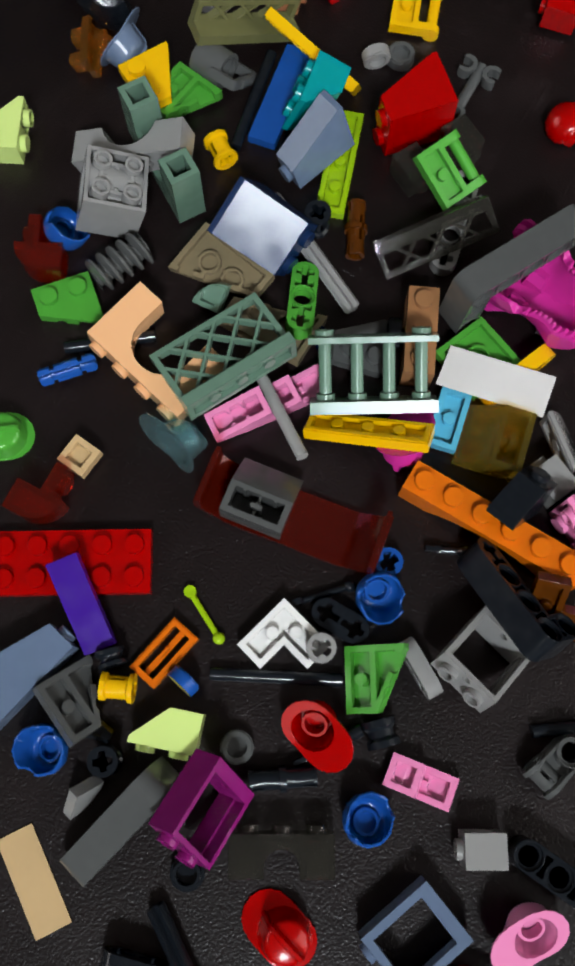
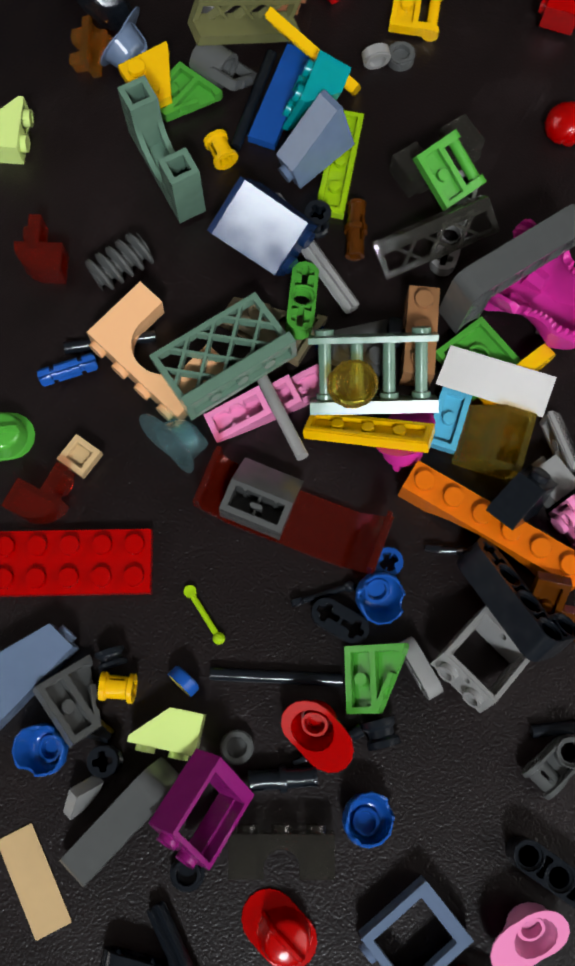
bright green wing [31,271,104,325] -> none
blue hair [43,206,91,251] -> none
dark purple tile [45,551,117,656] -> none
light grey arch [71,117,195,173] -> none
light grey brick [75,145,149,239] -> none
orange tile [129,617,200,689] -> none
dark tan wing [168,222,275,298] -> none
sand green tile [192,282,232,314] -> none
white plate [237,598,330,669] -> none
light grey bush [306,632,337,664] -> none
red slope [373,51,459,156] -> none
bright pink slope [382,752,460,812] -> none
light grey brick [453,829,509,871] -> none
dark grey bar [455,53,502,127] -> none
none -> clear yellow hair [327,359,379,409]

